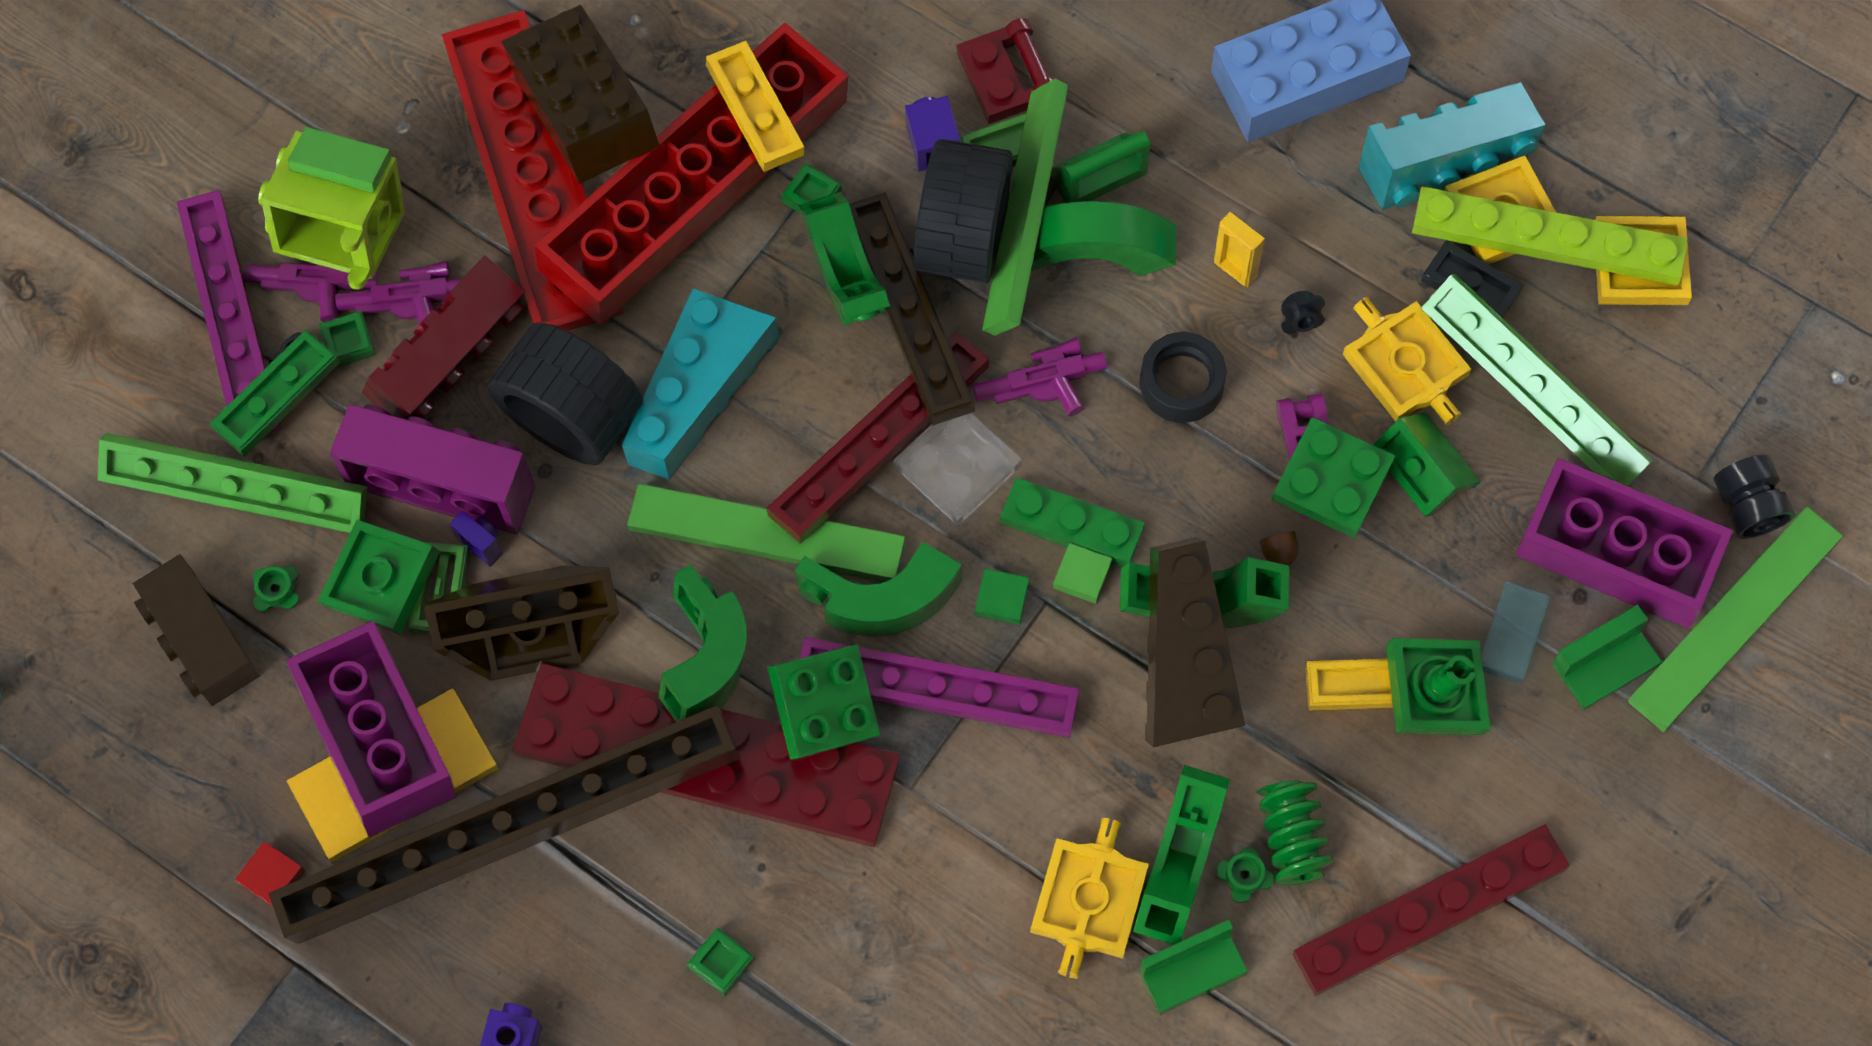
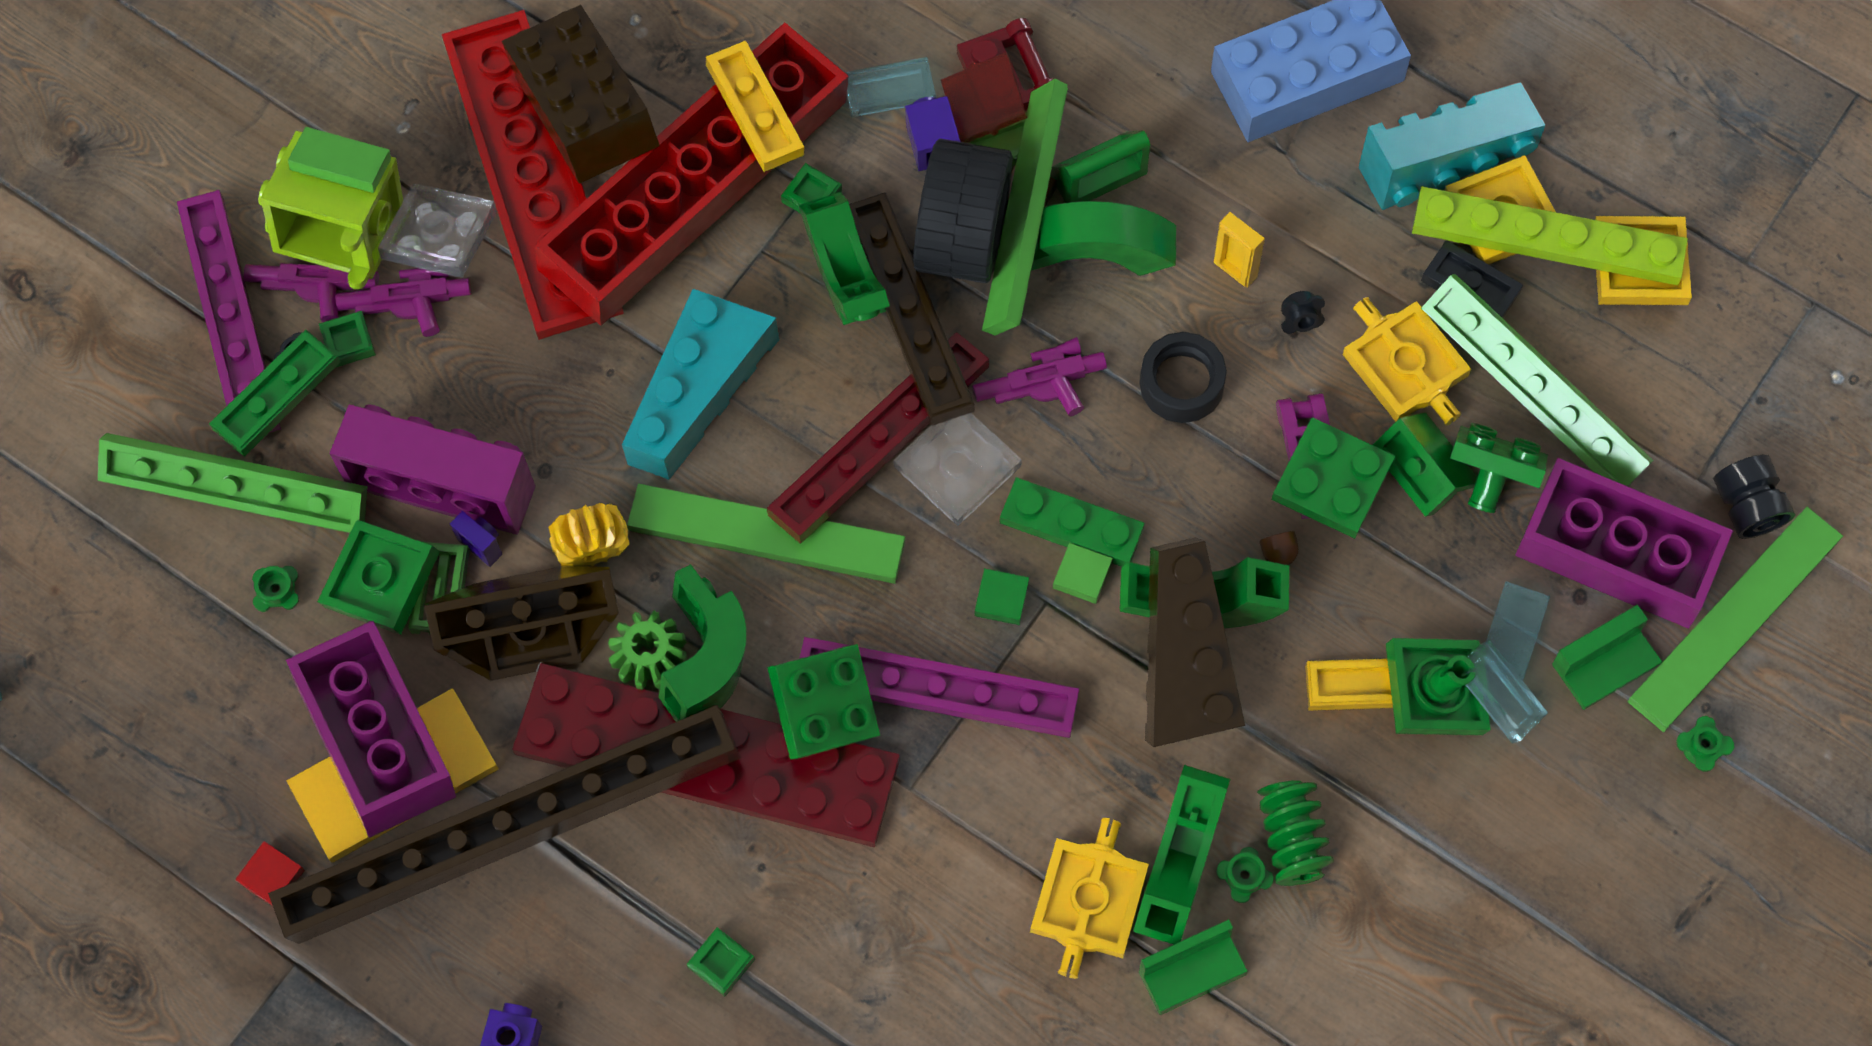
dark brown brick [132,554,260,706] -> none
dark red wedge [361,255,525,420] -> none
black tyre [488,322,643,465] -> none
green arch [794,542,962,636] -> none
dark red plate [1292,824,1570,997] -> none
none -> clear plate [378,183,497,278]
none -> yellow gear [548,503,629,566]
none -> bright green gear [608,610,687,689]
none -> clear light blue tile [845,57,936,117]
none -> clear red piece [941,52,1028,143]
none -> green plate [1450,423,1548,513]
none -> clear light blue tile [1466,639,1548,744]
none -> green plate [1676,716,1734,772]

